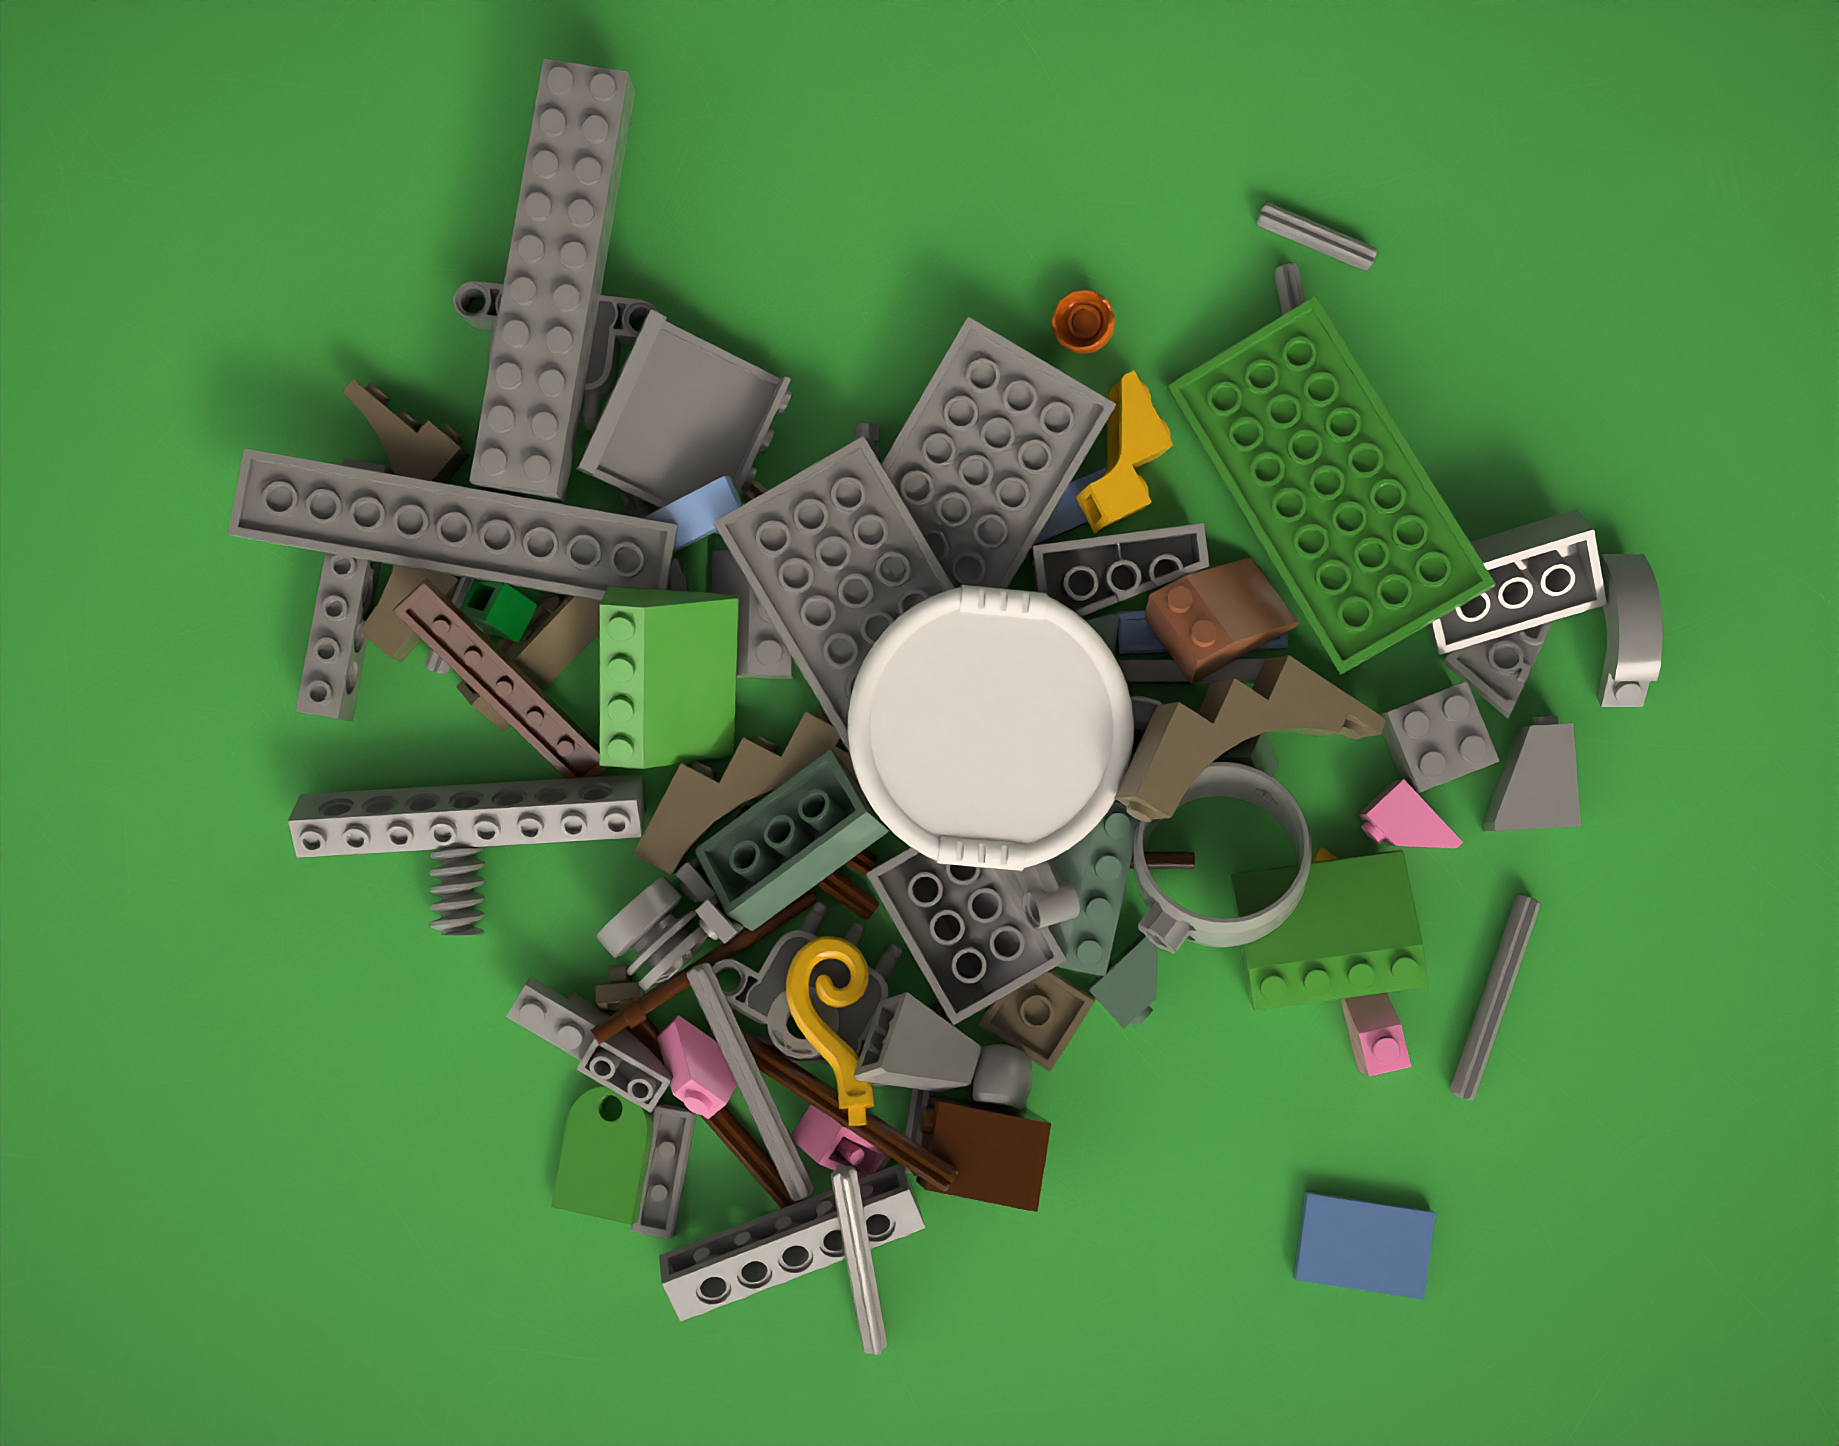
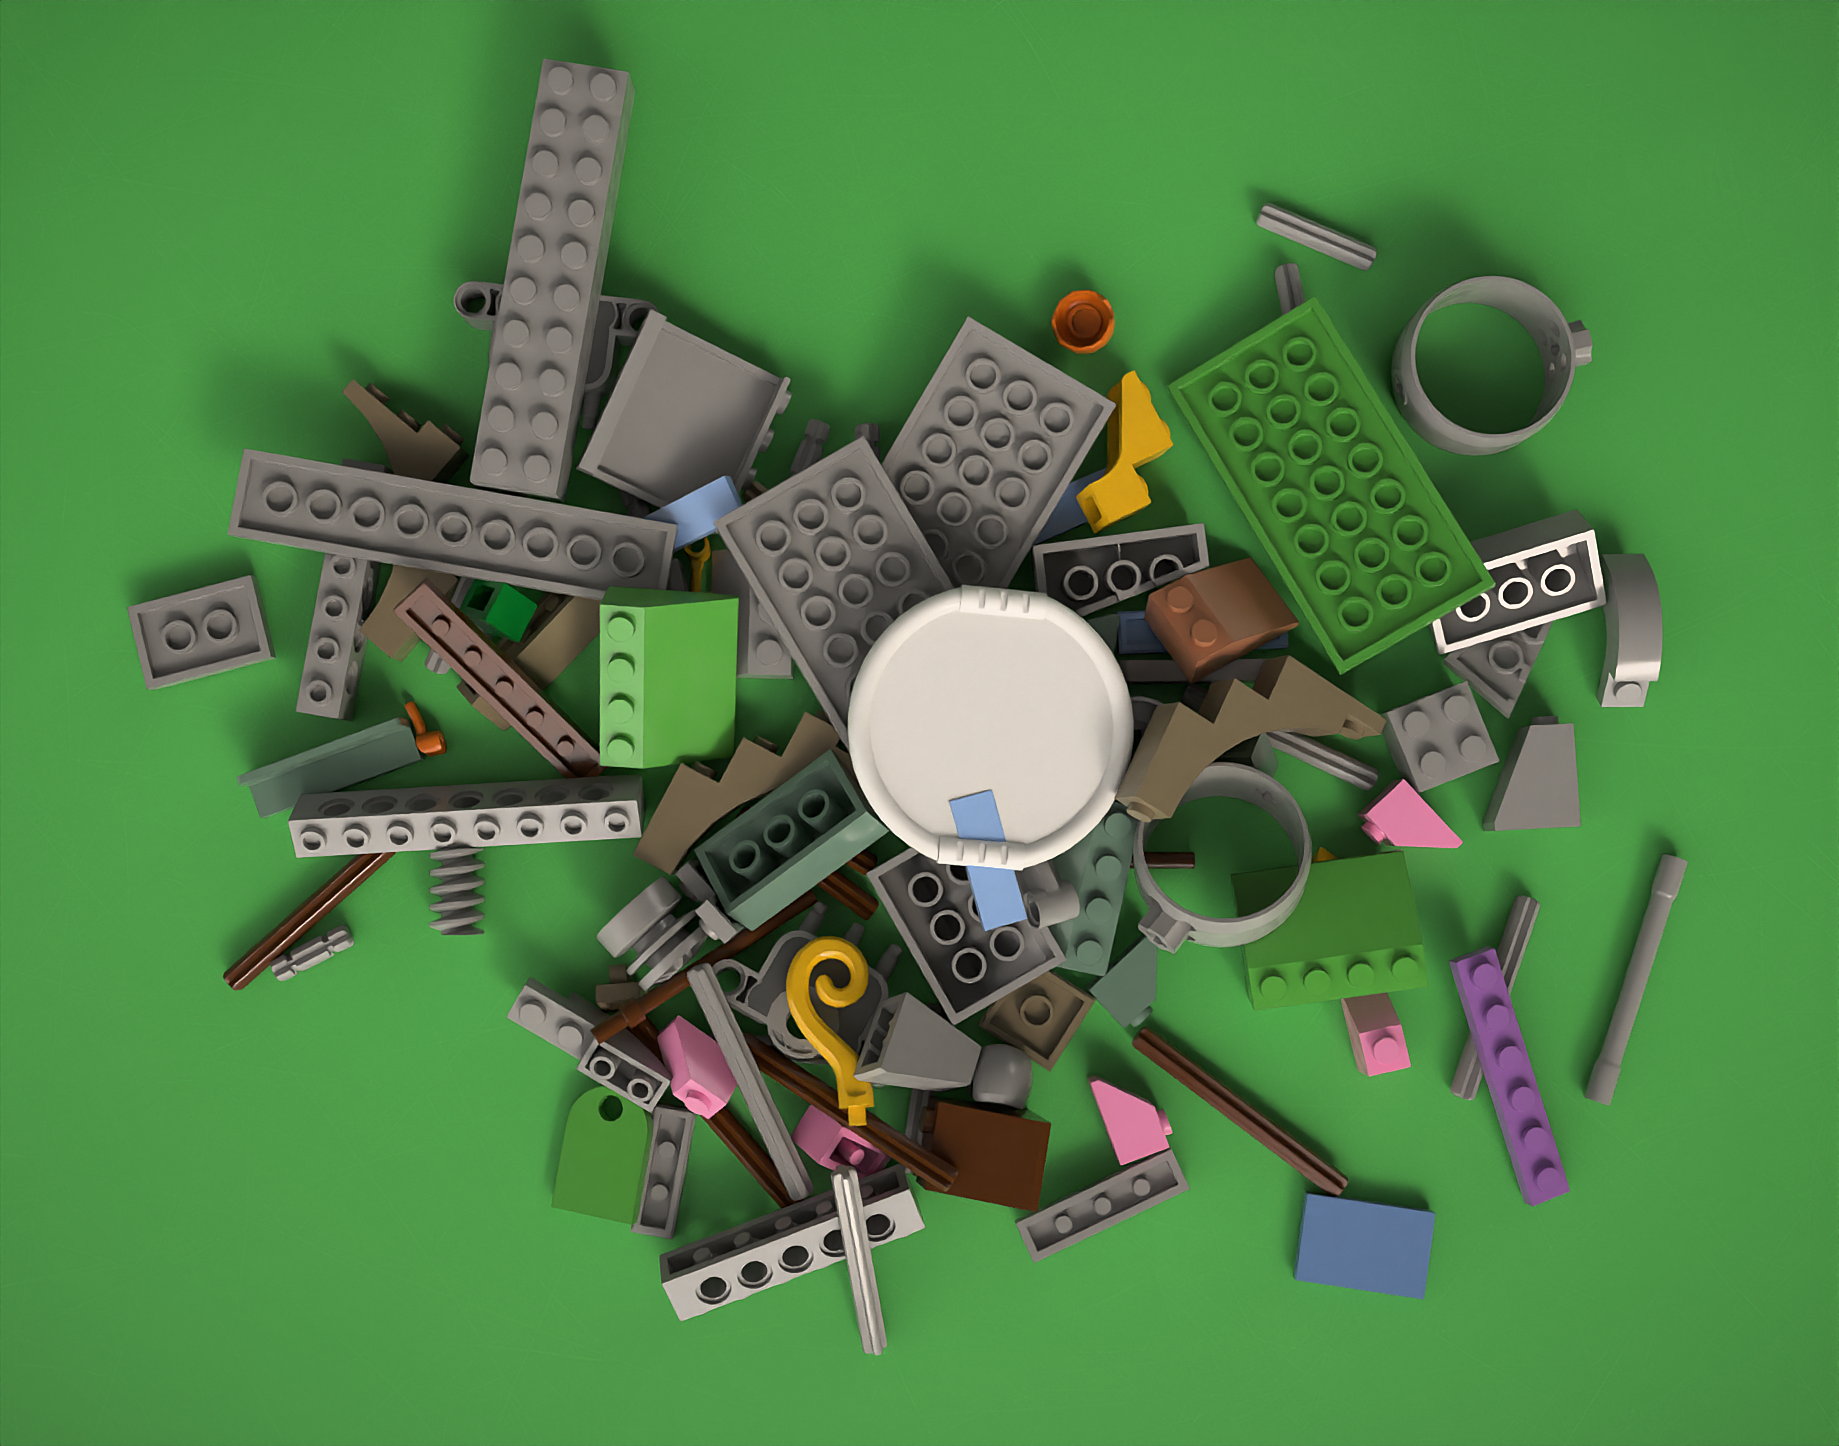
none -> light grey plate [127,575,276,690]
none -> reddish brown axle [223,852,396,991]
none -> sand green panel [236,717,425,818]
none -> light grey axle [270,925,354,981]
none -> orange hand [405,701,447,757]
none -> yellow hand [684,537,711,592]
none -> light grey axle [787,419,830,479]
none -> light blue tile [949,790,1027,931]
none -> light grey plate [1015,1148,1190,1263]
none -> bright pink slope [1087,1075,1172,1165]
none -> reddish brown axle [1132,1026,1348,1197]
none -> light grey axle [1181,683,1379,790]
none -> light grey cylinder [1390,276,1593,455]
none -> medium lavender plate [1449,946,1570,1207]
none -> light grey piece [1584,854,1688,1106]

